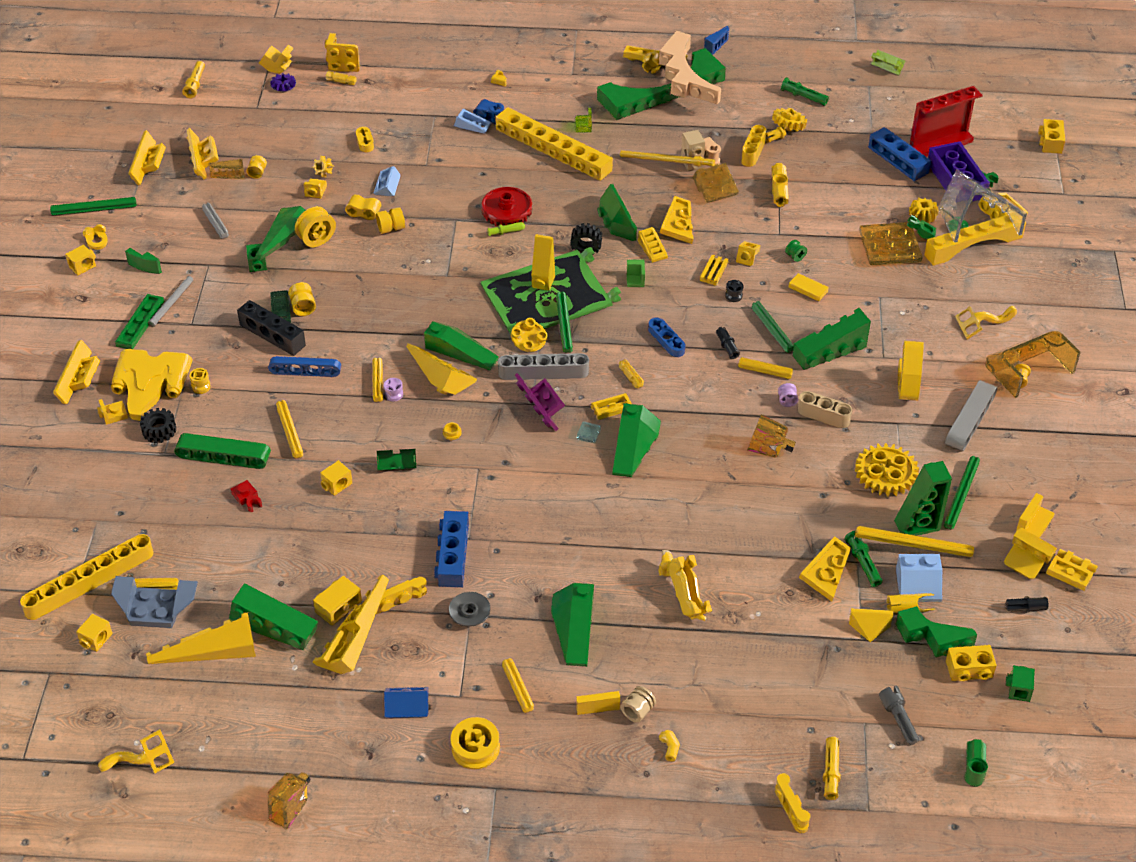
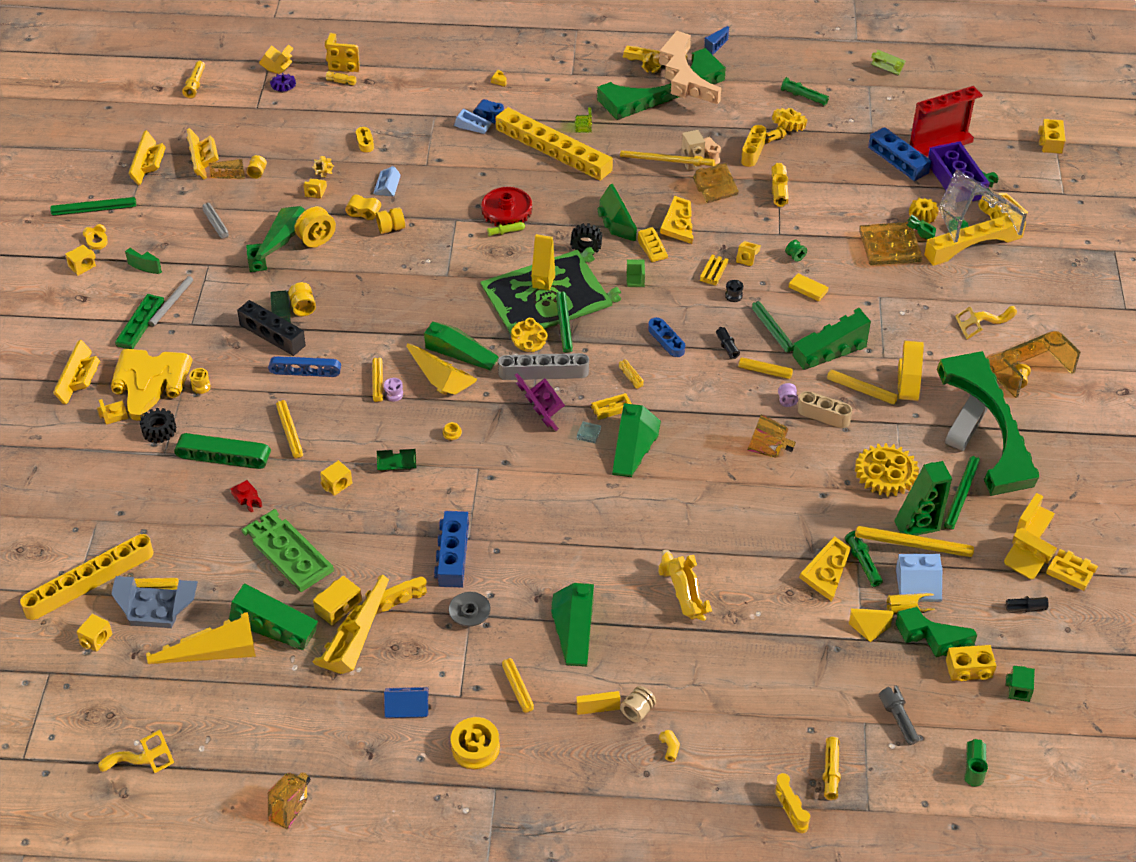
none -> bright green hinge [241,509,334,592]
none -> yellow axle [827,369,898,405]
none -> green arch [936,351,1039,496]

